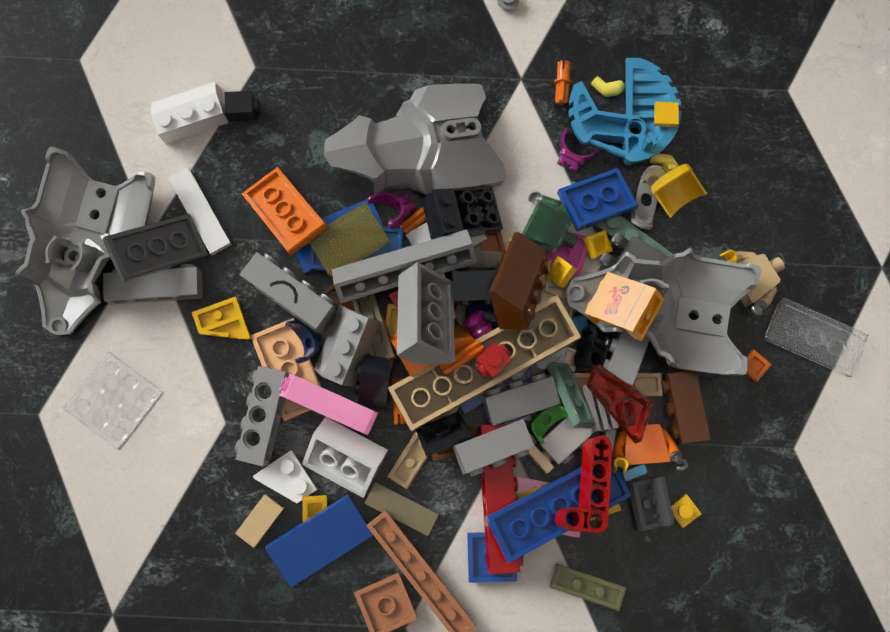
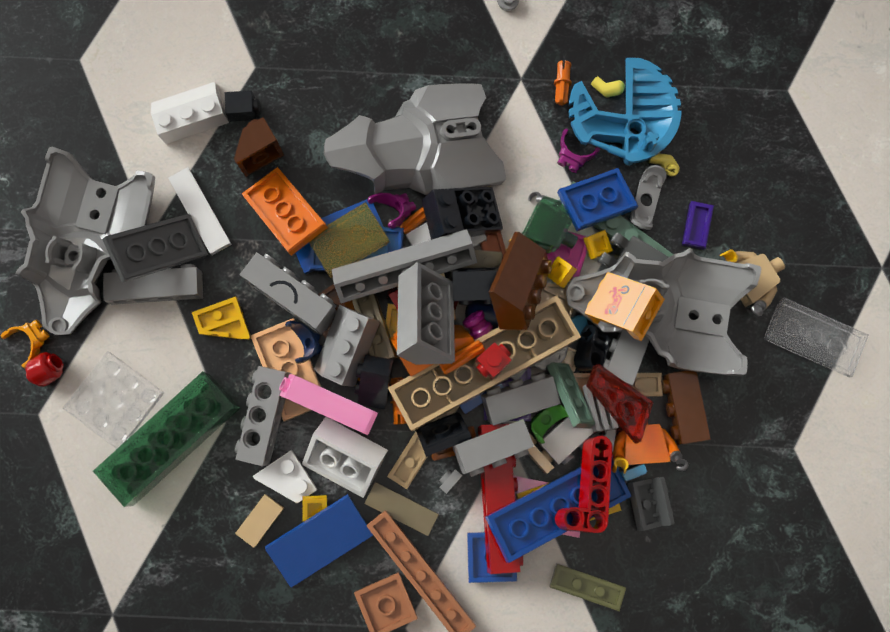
yellow piece [651,164,707,218] -> none
yellow tile [654,102,679,127] -> none
yellow plate [671,494,701,528] -> none
orange tile [745,349,772,383] -> none
none -> light orange helmet [1,319,50,369]
none -> red head [25,352,63,387]
none -> clear green brick [93,371,240,507]
none -> reddish brown slope [234,117,284,177]
none -> light grey plate [439,469,462,494]
none -> dark purple tile [682,201,714,250]

